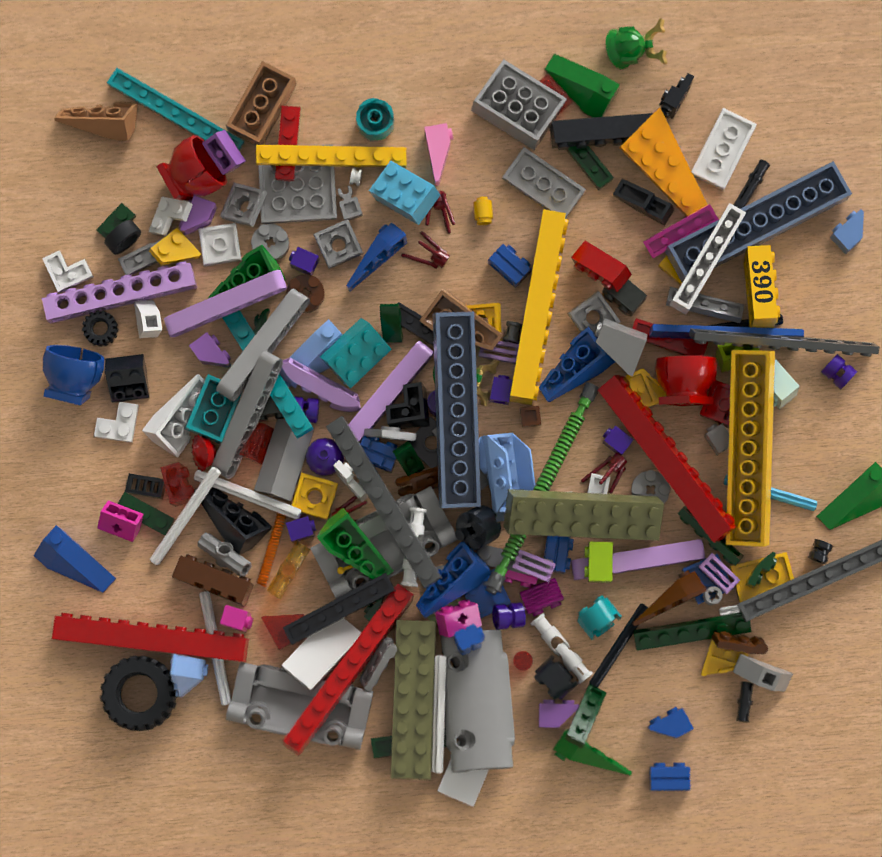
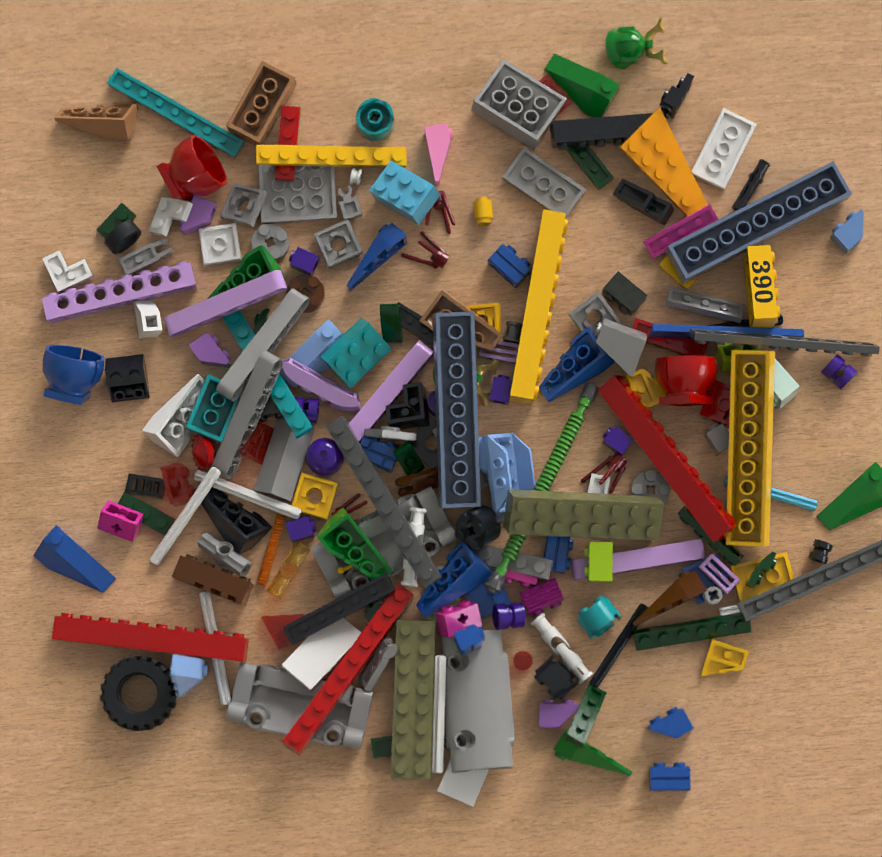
black tyre [82,310,119,347] -> none
white plate [94,402,139,443] -> none
yellow wing [149,228,202,265] -> none
medium lavender brick [202,130,246,175] -> none
dark pink brick [220,605,253,633] -> none
white plate [334,460,368,502] -> none
lavender tile [512,549,556,582] -> none
reddish brown plate [520,406,541,428] -> none
red brick [571,240,632,292] -> none
white brick [670,203,746,315] -> none
reddish brown hinge [712,632,769,655] -> none
light grey slope [733,654,793,692] -> none
black pin [736,682,754,723] -> none

